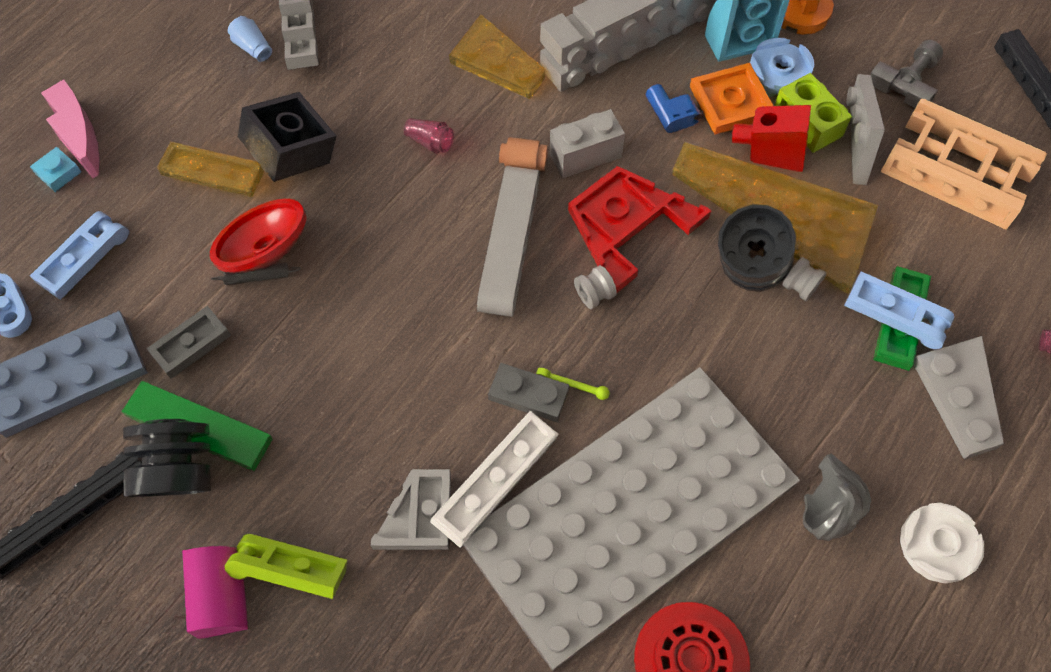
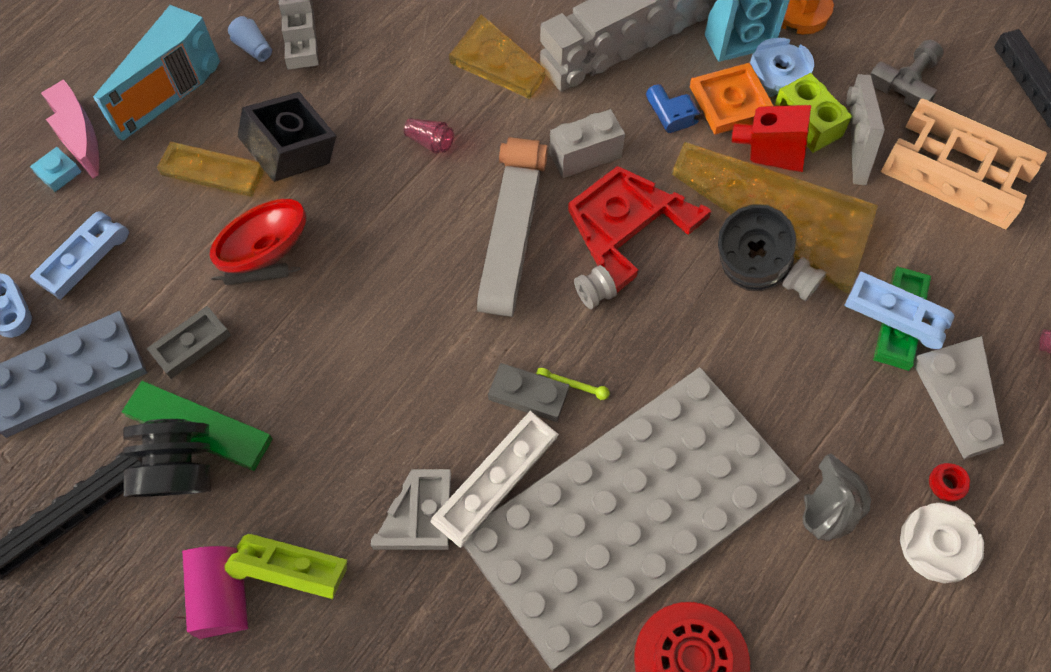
none -> medium azure slope [93,5,220,140]
none -> red plate [929,463,970,502]

